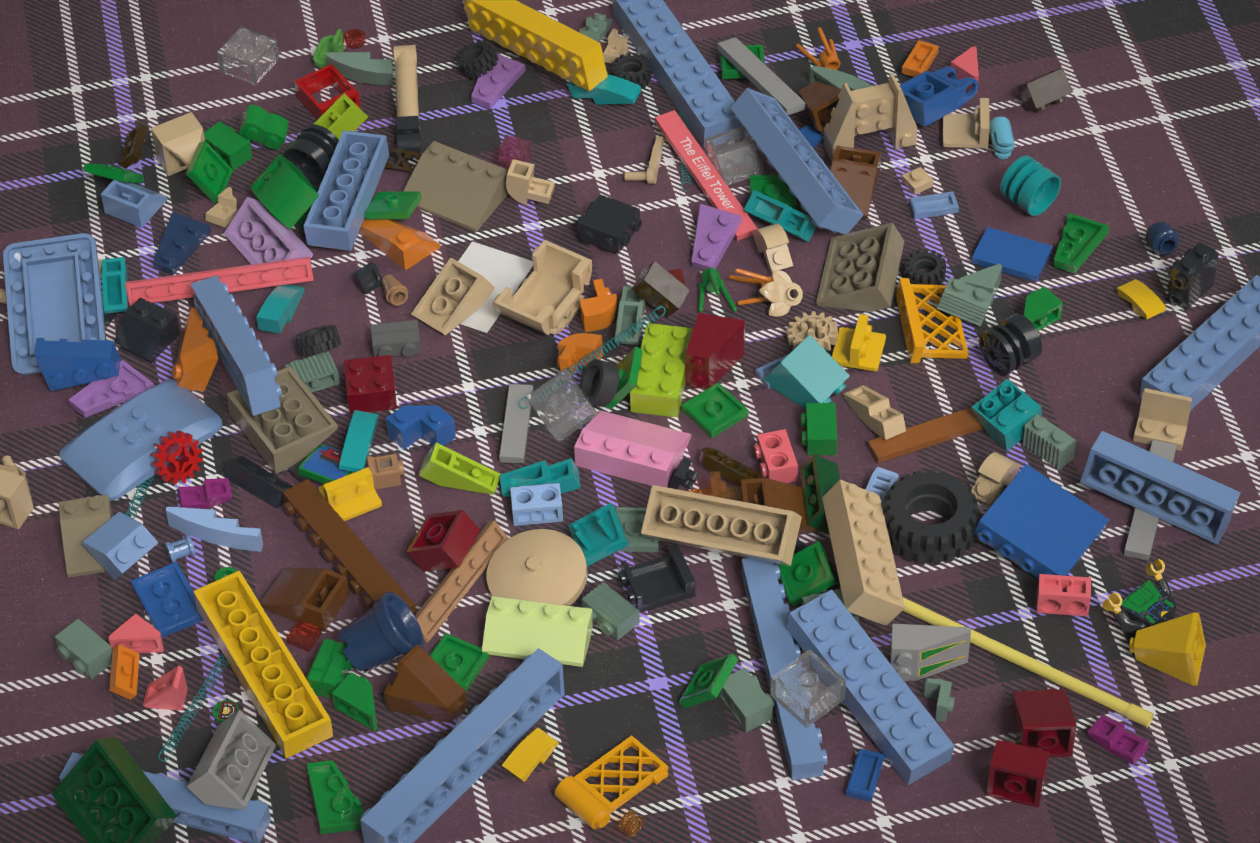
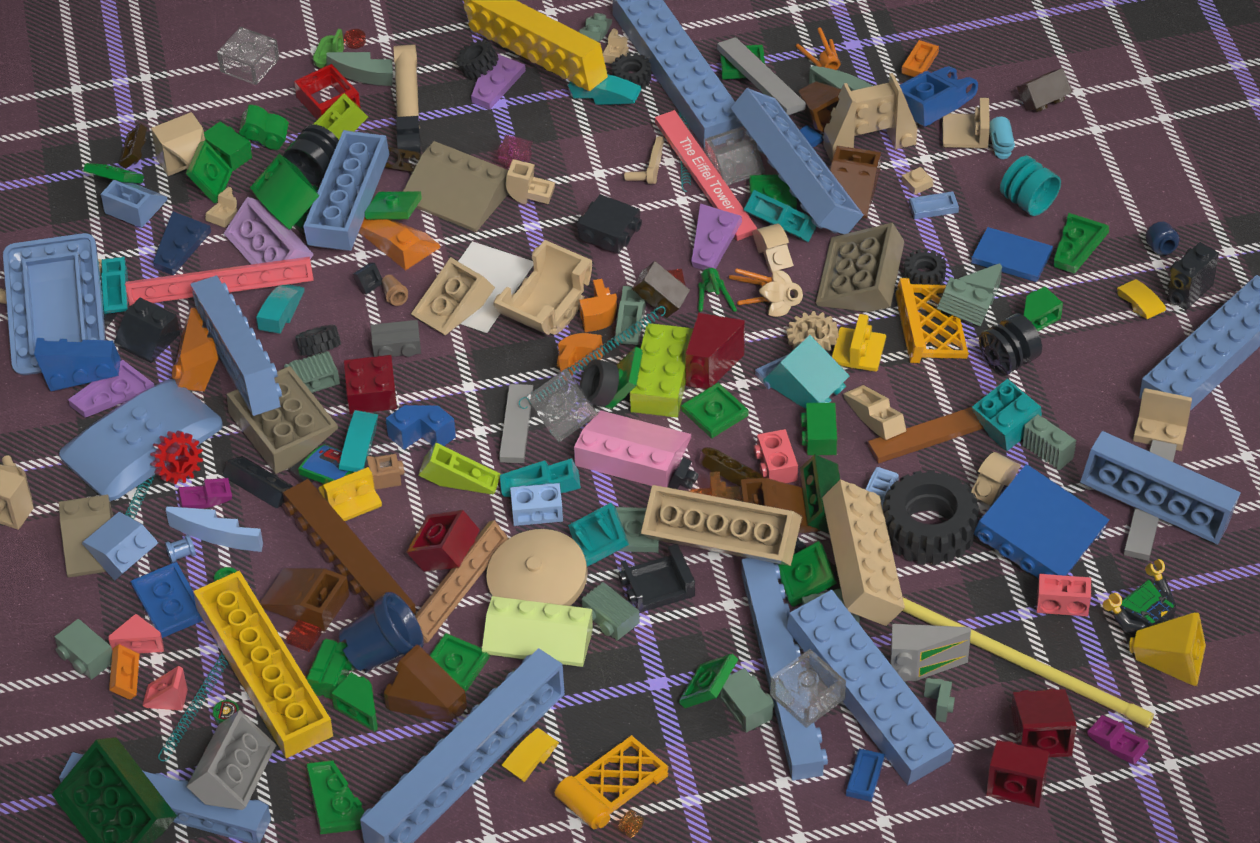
coral slope [950,47,979,92] -> none

